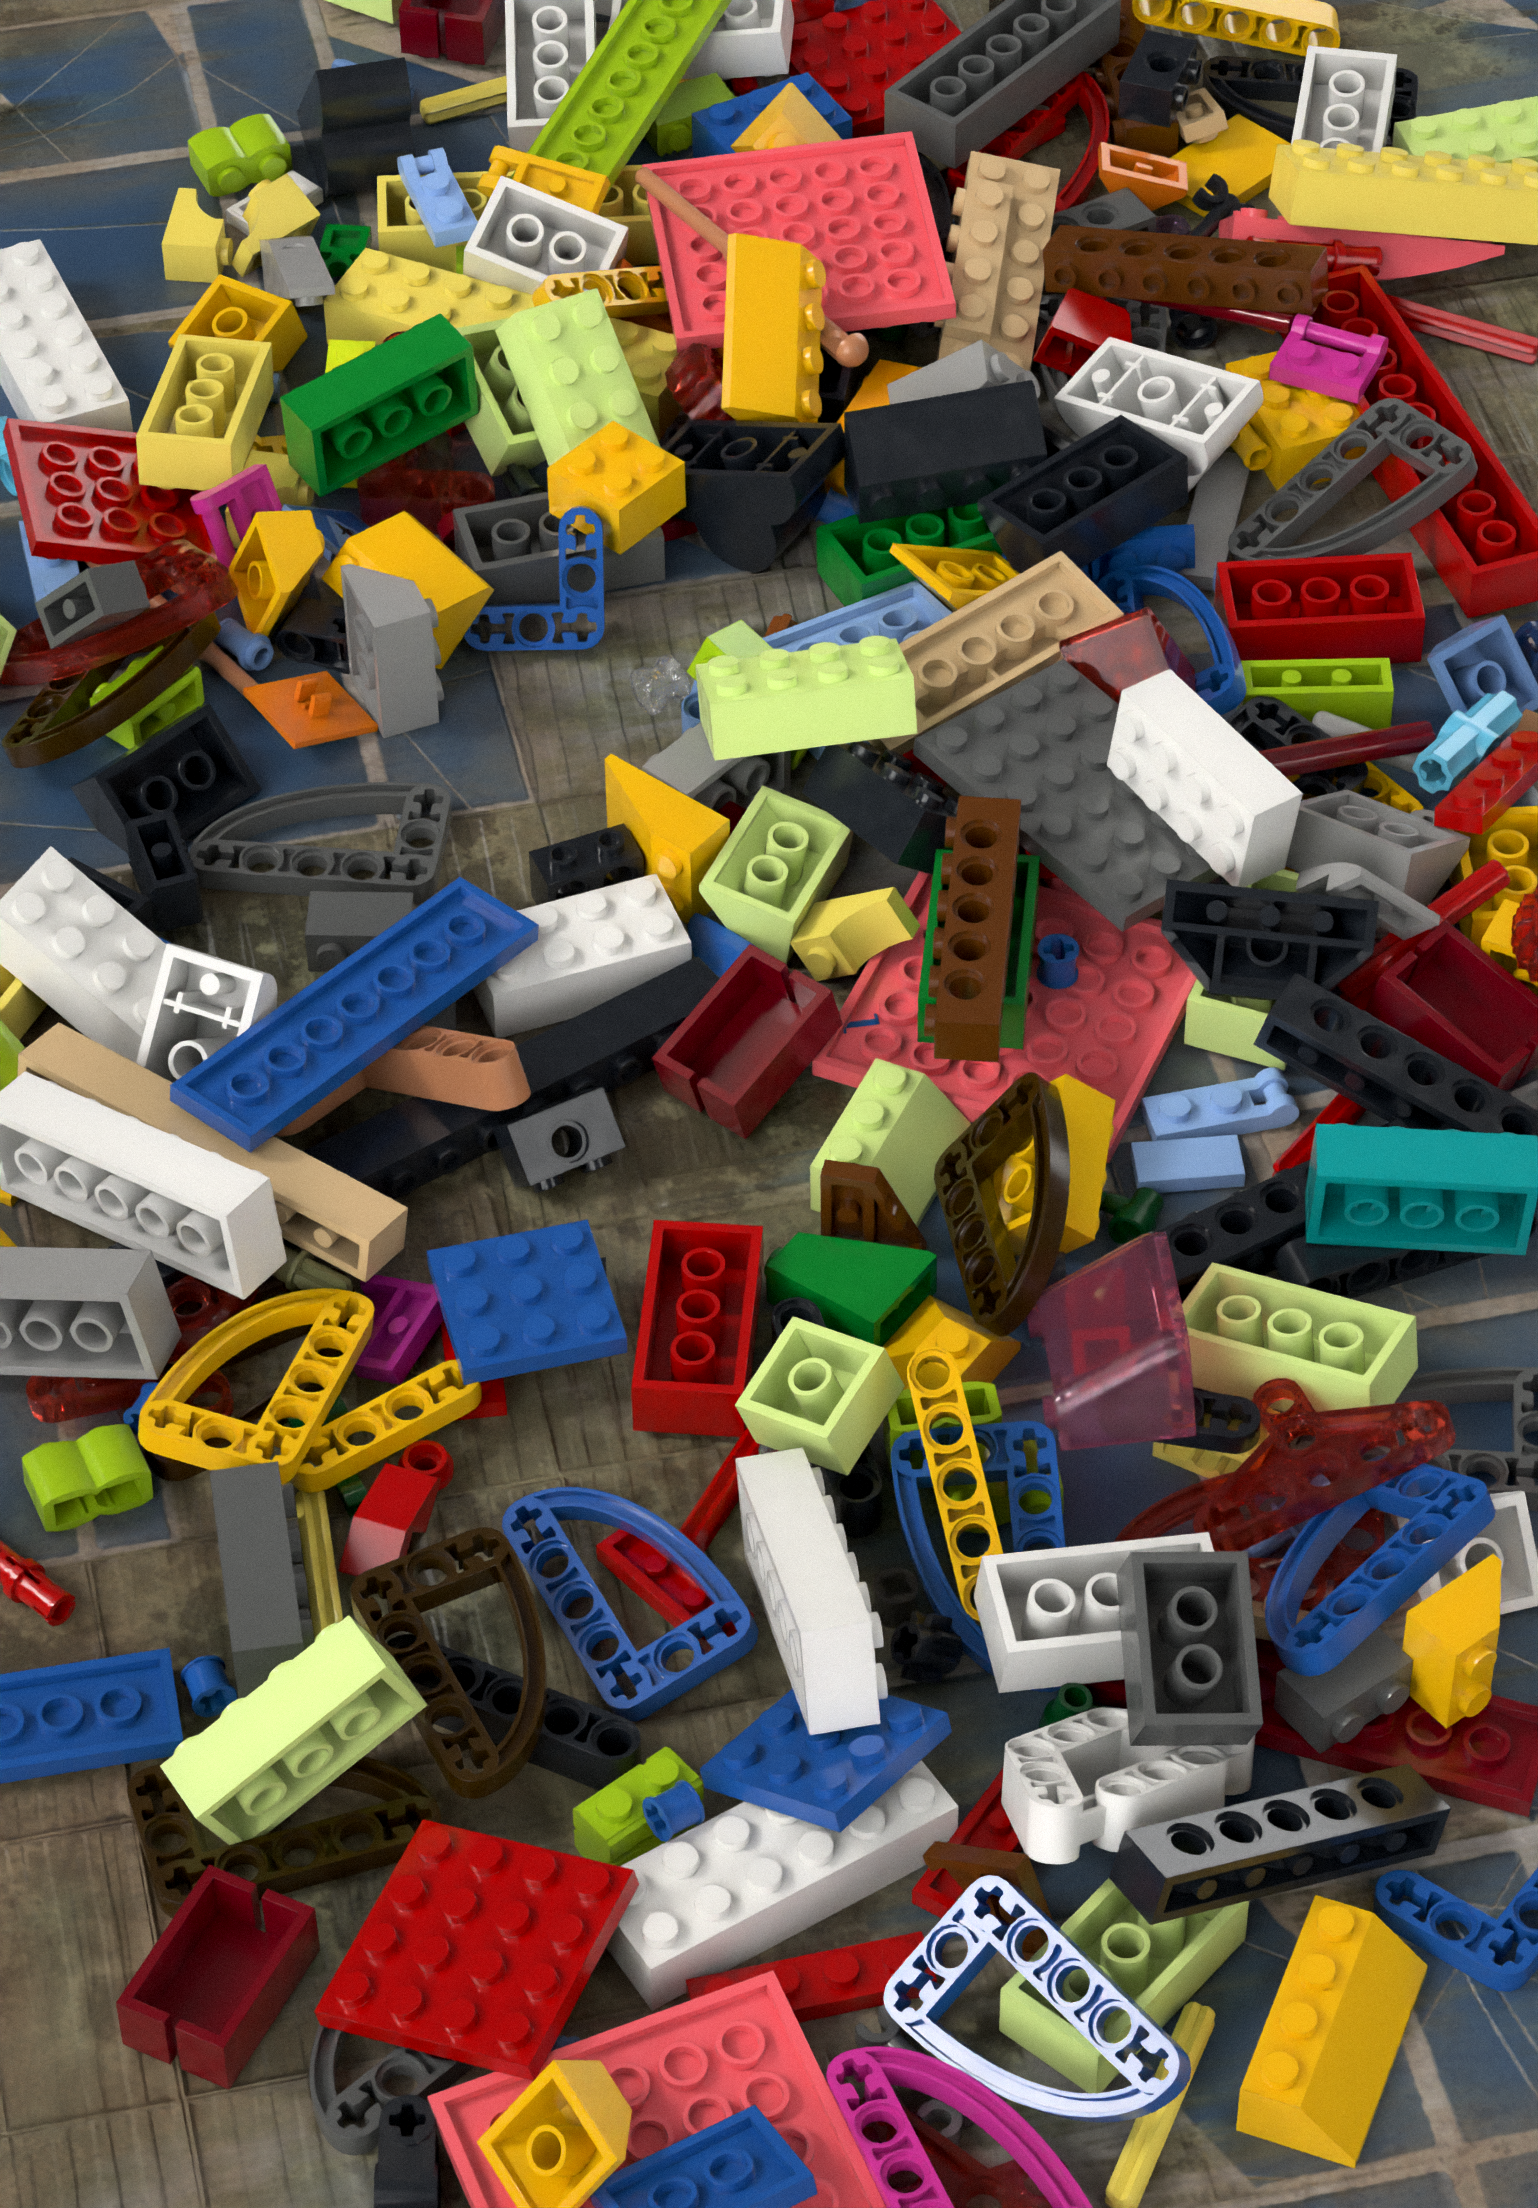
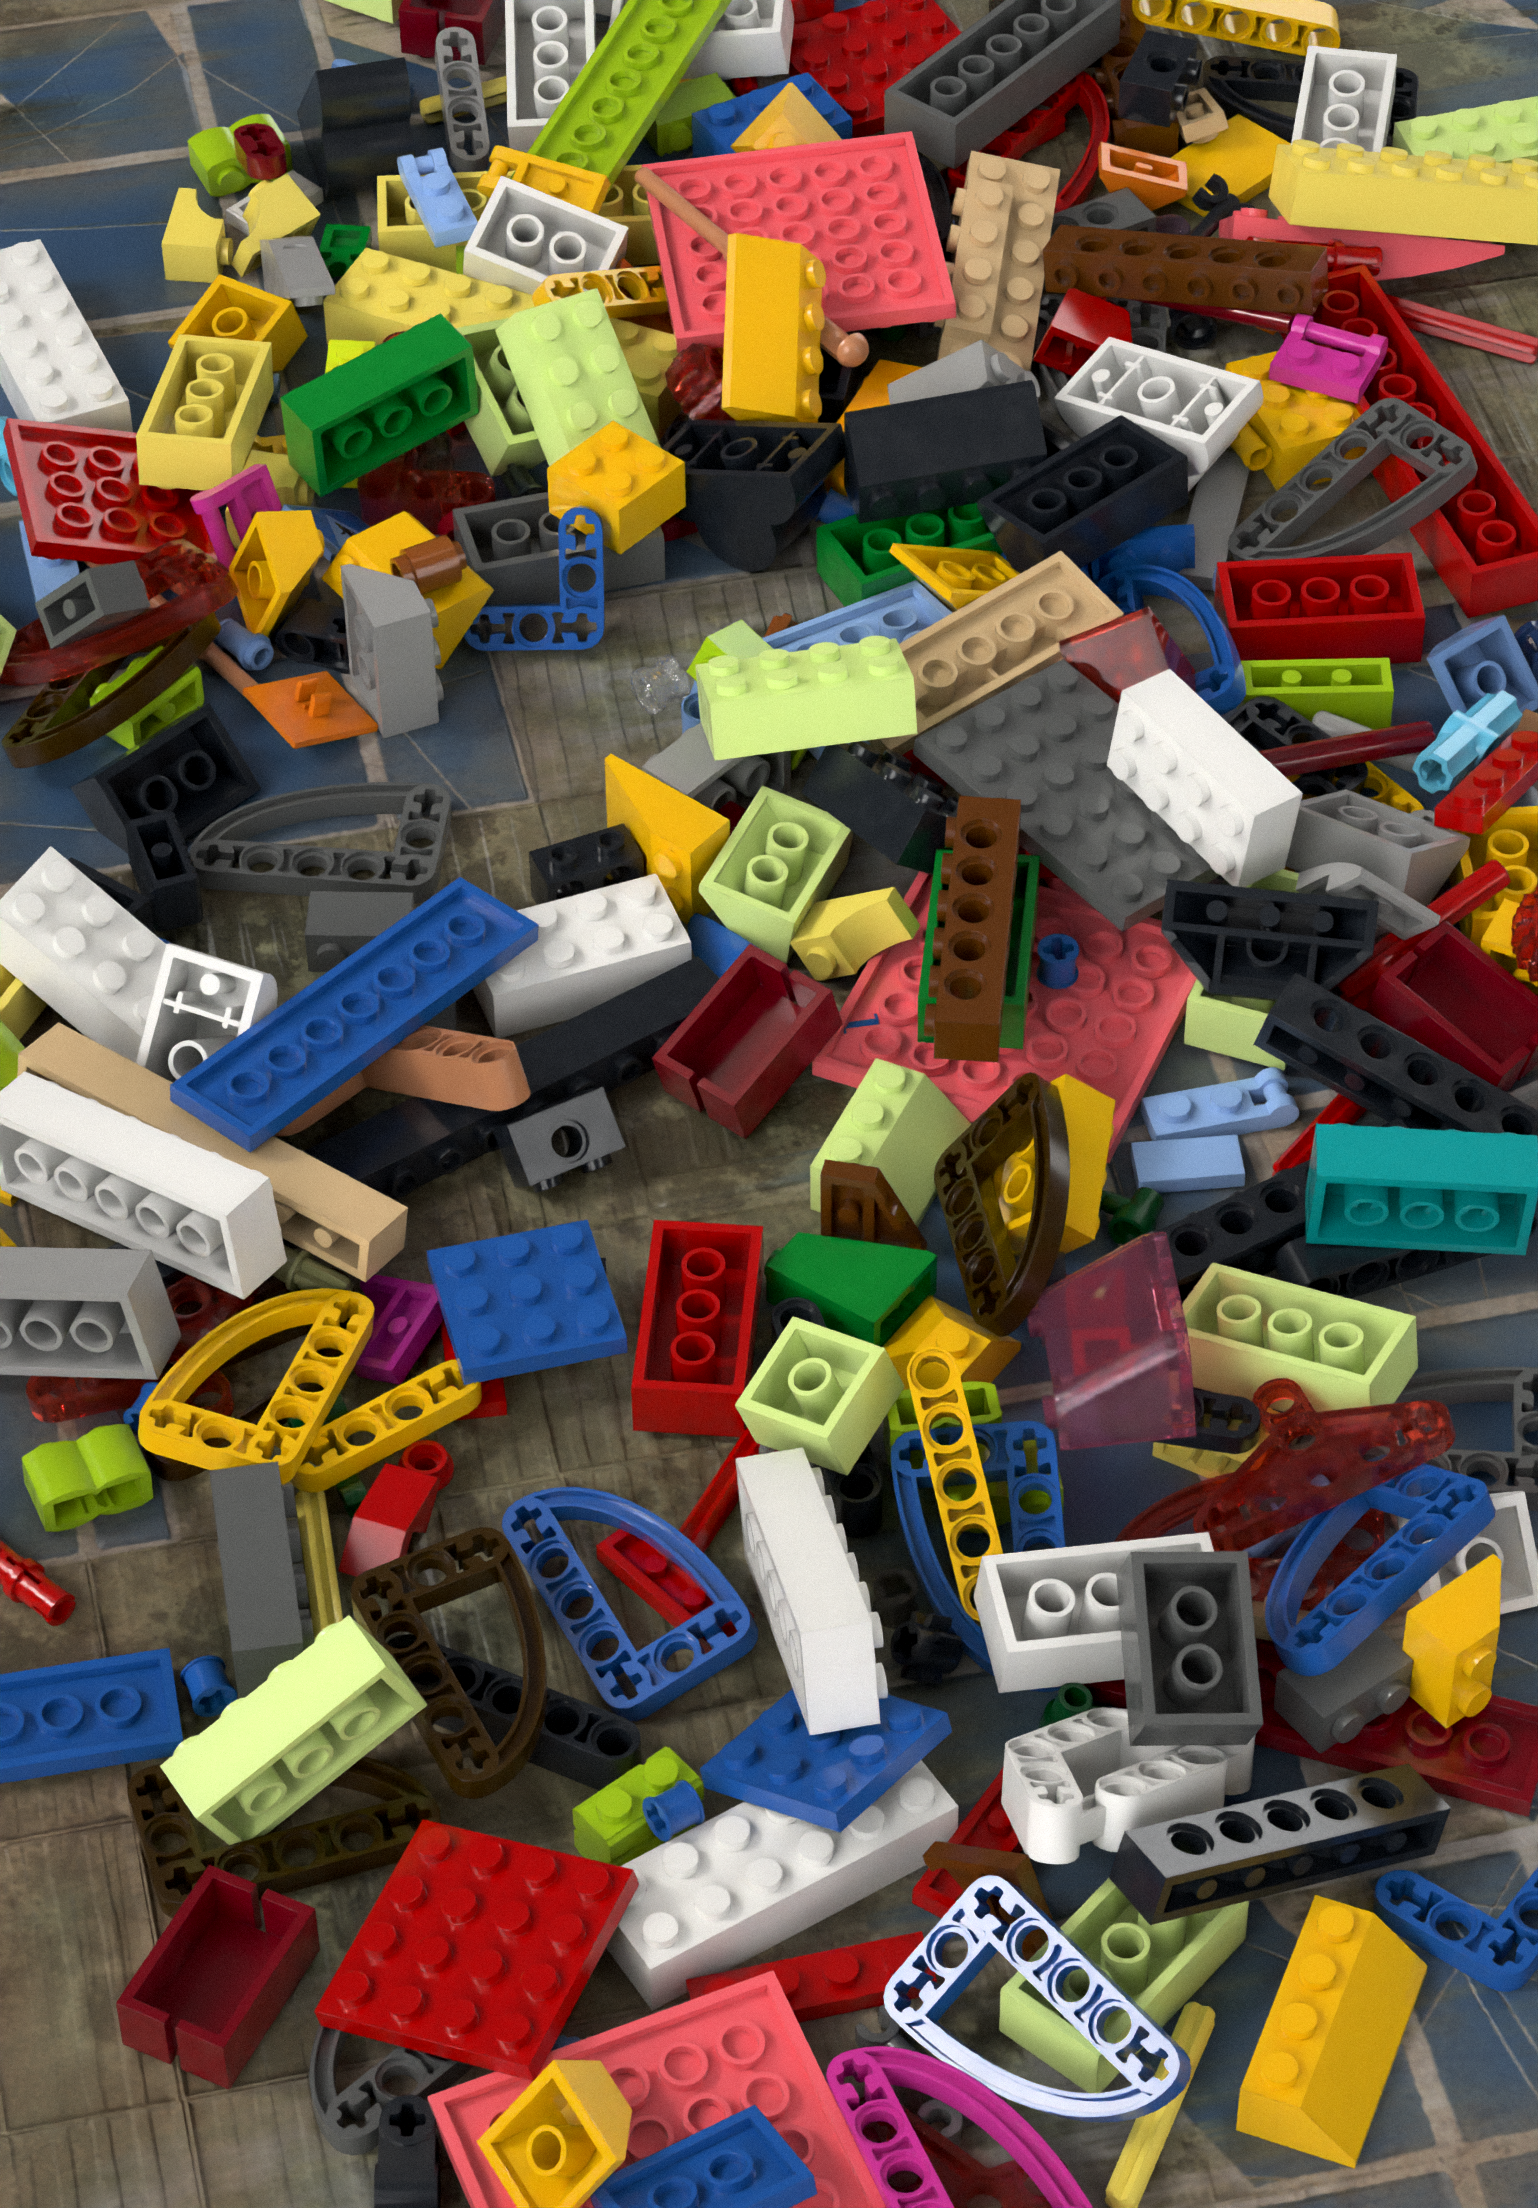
none -> dark red beam [234,123,287,180]
none -> dark orange brick [390,535,467,595]
none -> light grey beam [435,27,490,172]

